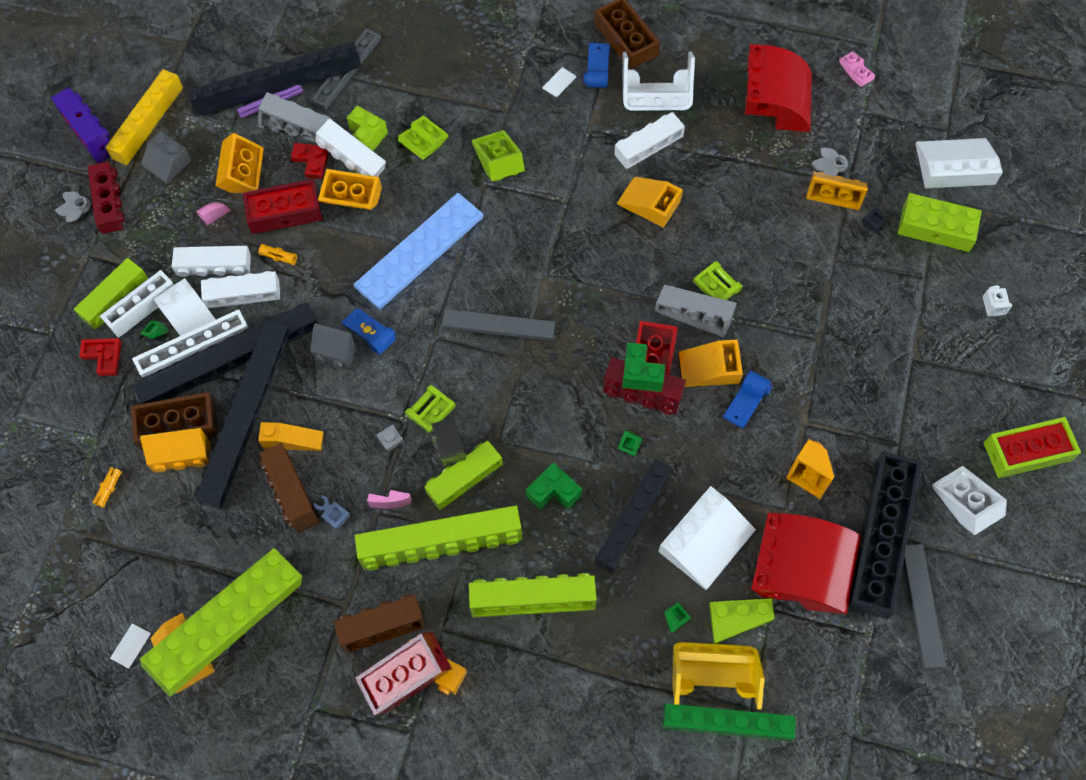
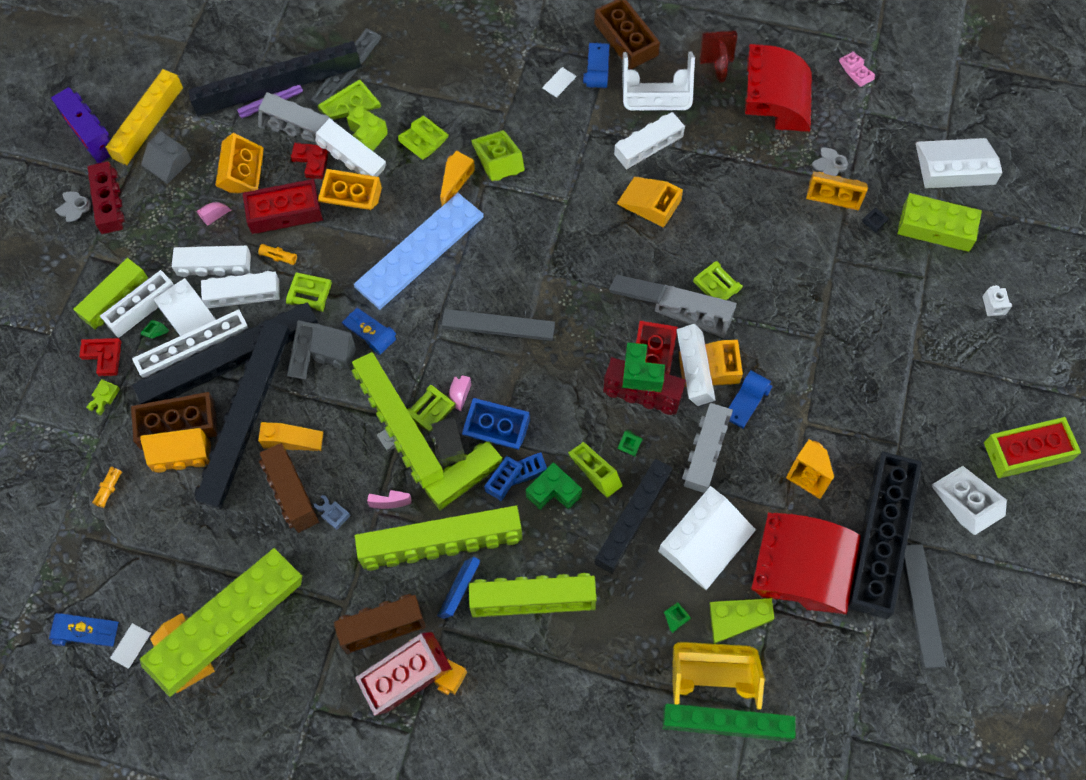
none -> blue door [49,614,119,647]
none -> lime plate [86,379,120,415]
none -> lime plate [286,272,332,312]
none -> dark grey tile [287,320,314,380]
none -> lime wing [318,79,381,120]
none -> lime brick [351,352,444,488]
none -> blue tile [437,557,480,619]
none -> light orange slope [440,150,475,206]
none -> bright pink brick [449,376,471,411]
none -> blue slope [462,398,530,450]
none -> blue slope [484,455,523,501]
none -> blue slope [506,452,547,486]
none -> lime slope [568,442,623,498]
none -> dark grey tile [609,275,667,304]
none -> white brick [677,324,716,406]
none -> light grey wedge [682,403,733,493]
none -> clear red tile [699,31,738,83]

